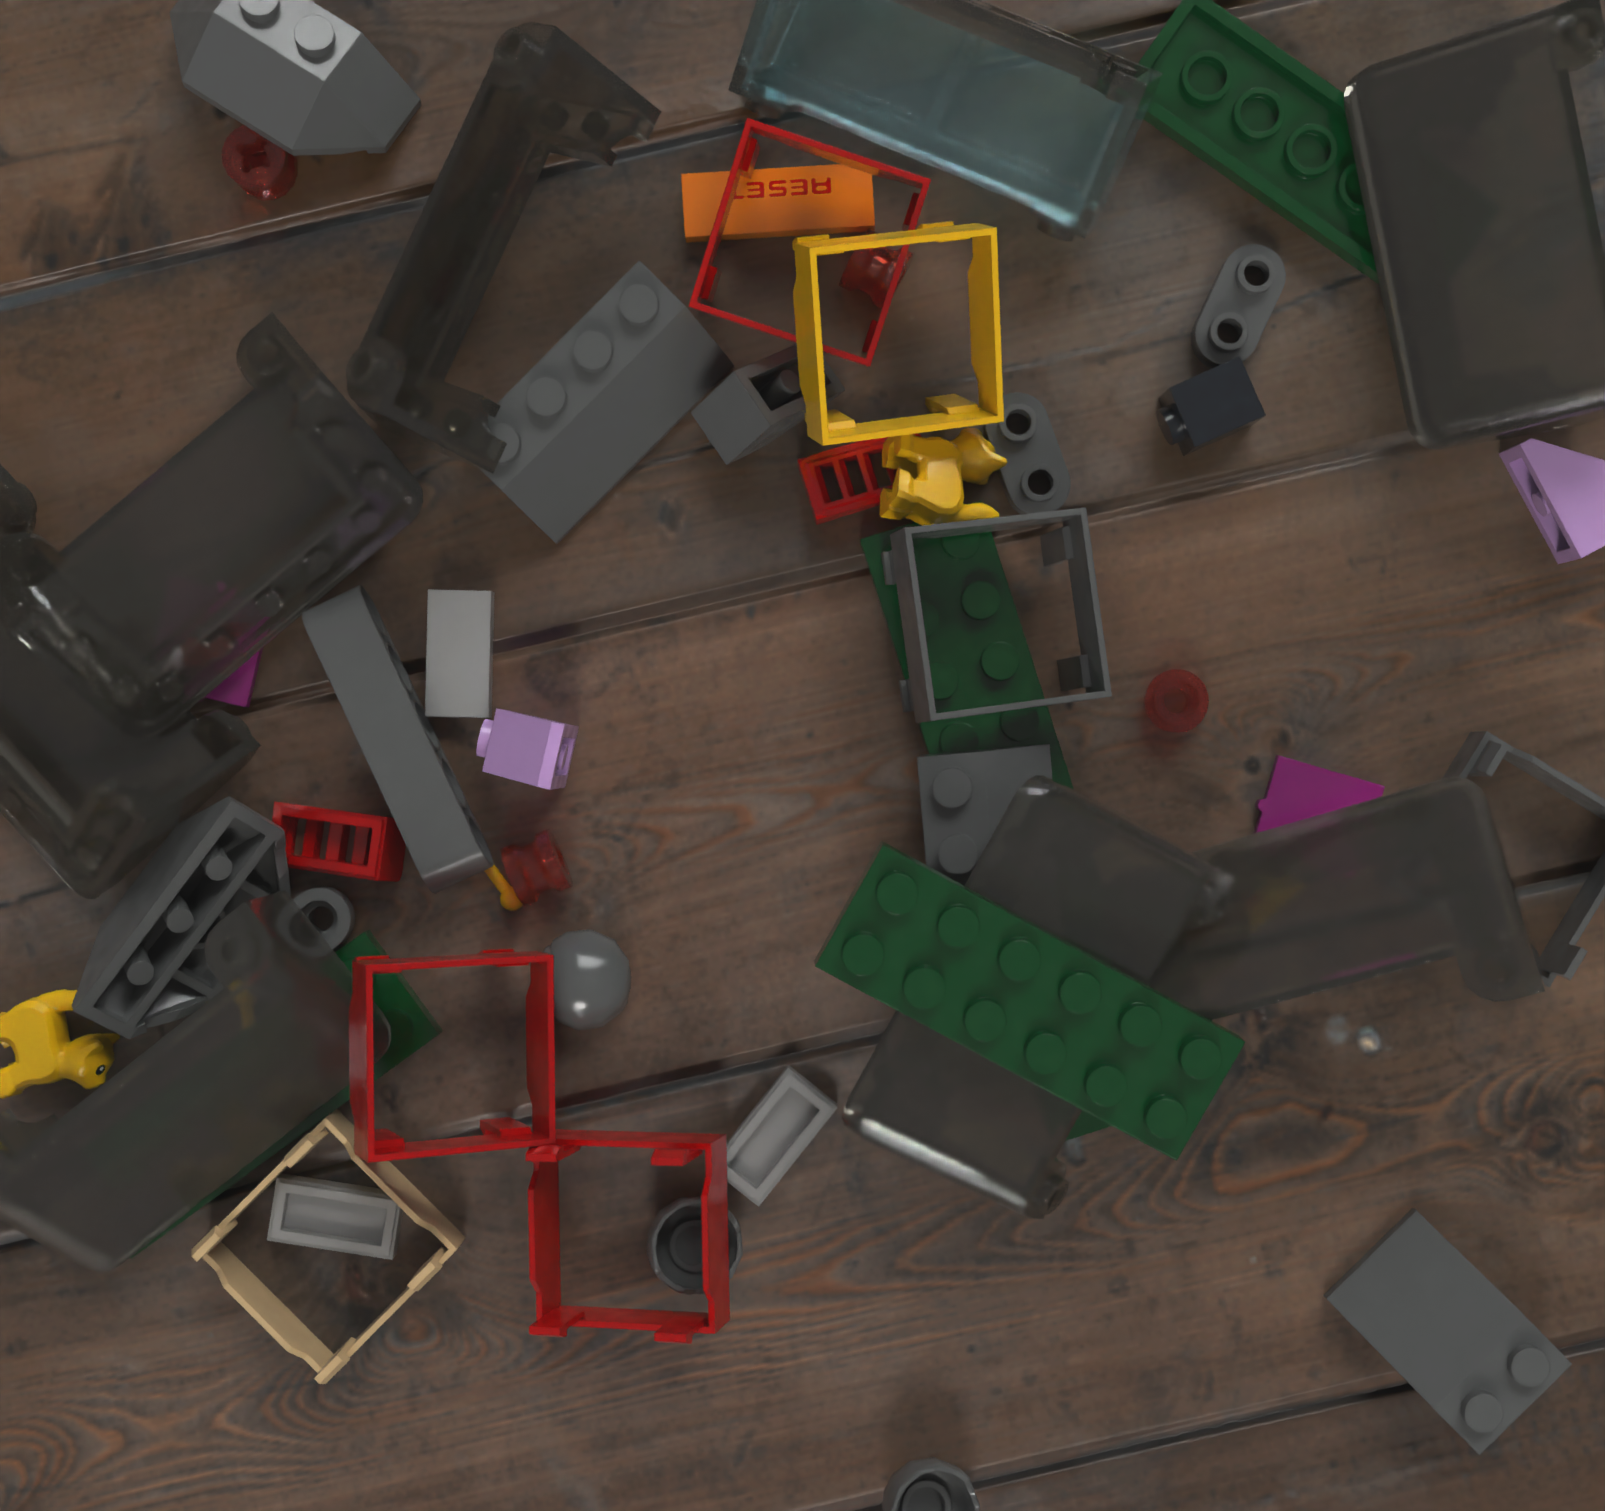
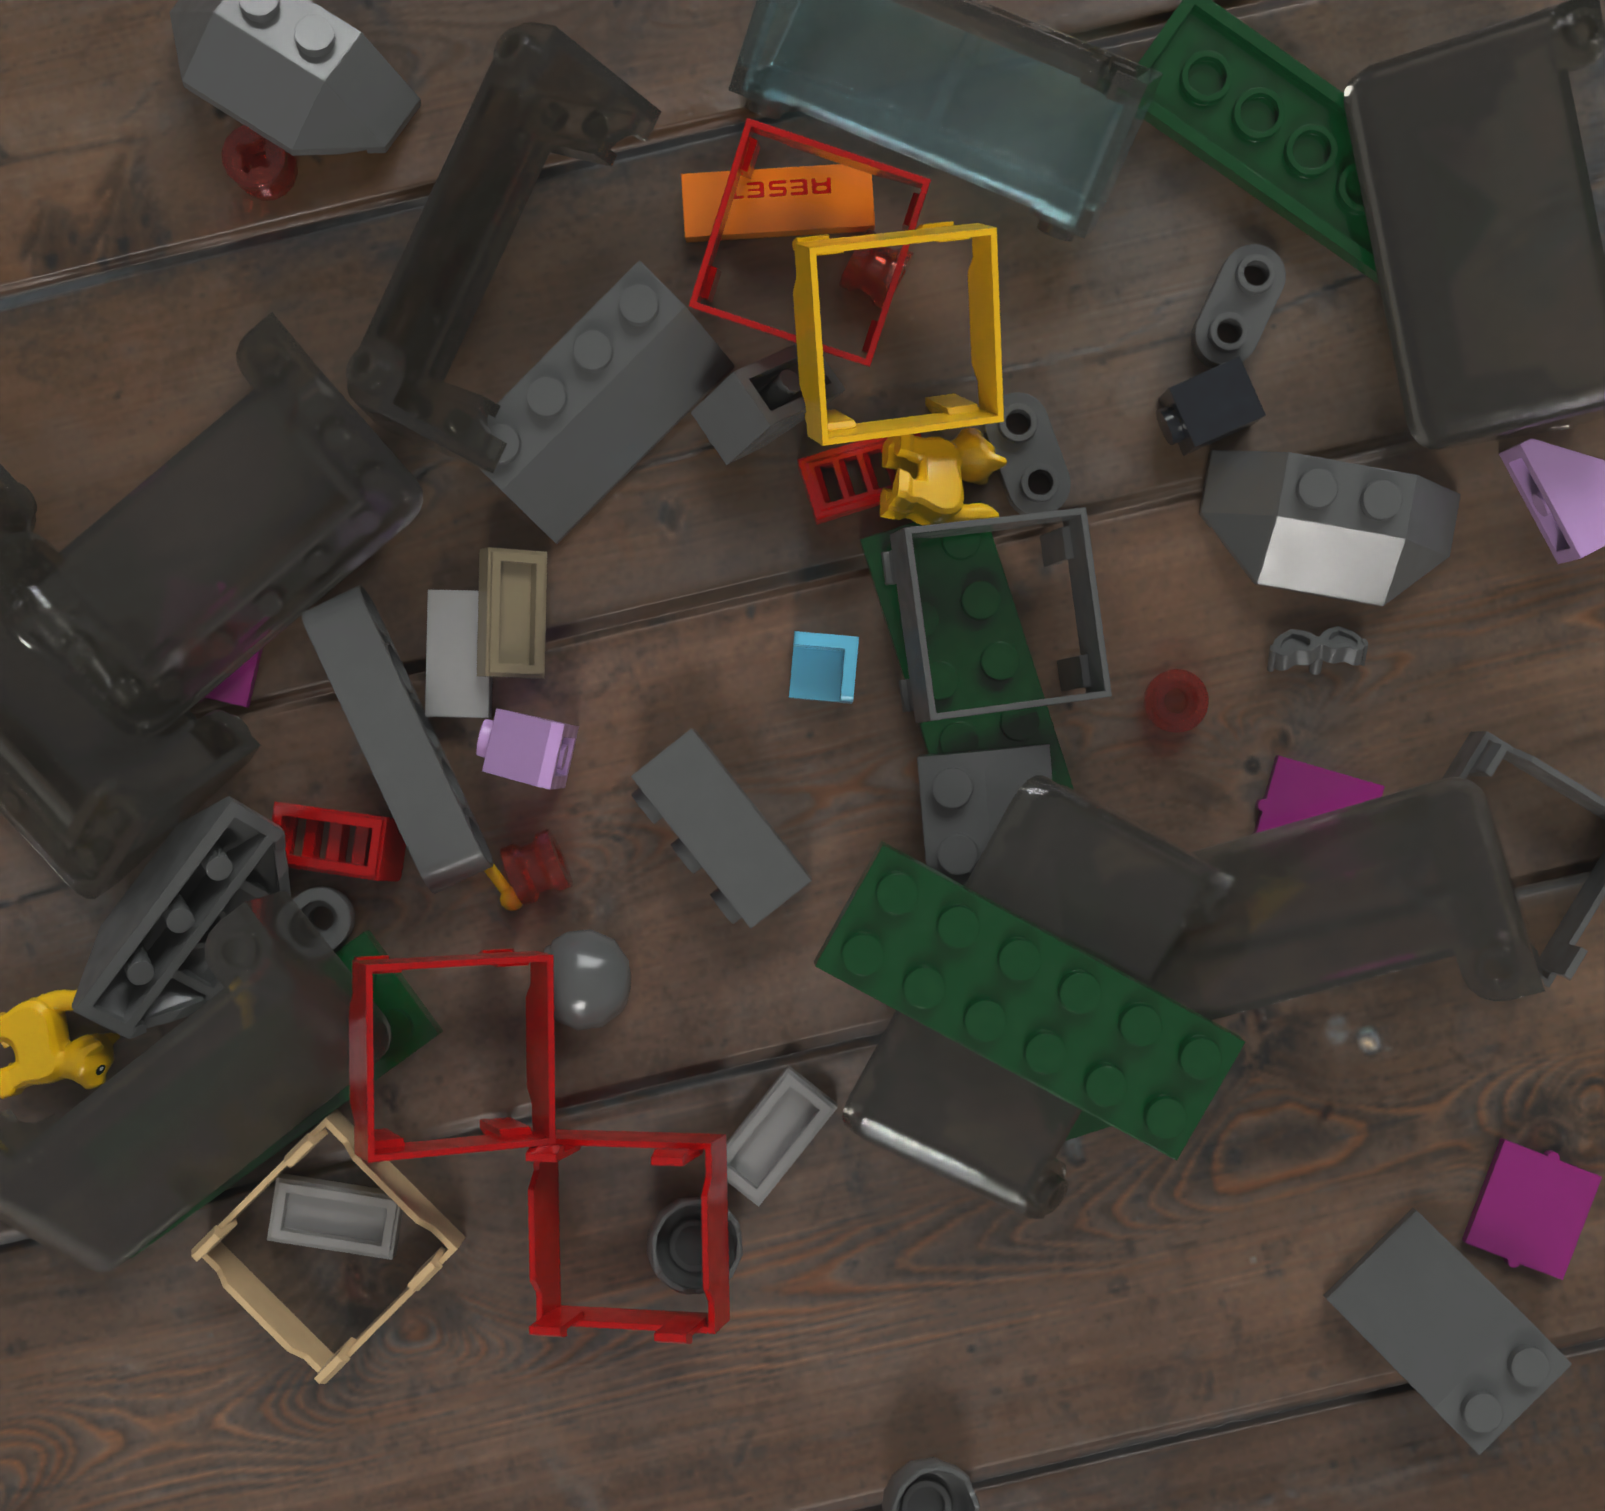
none -> dark tan tile [477,547,547,679]
none -> dark grey brick [631,728,812,929]
none -> medium azure panel [789,631,859,704]
none -> dark grey wedge [1199,450,1461,607]
none -> dark grey piece [1267,626,1368,675]
none -> magenta piece [1462,1138,1602,1280]

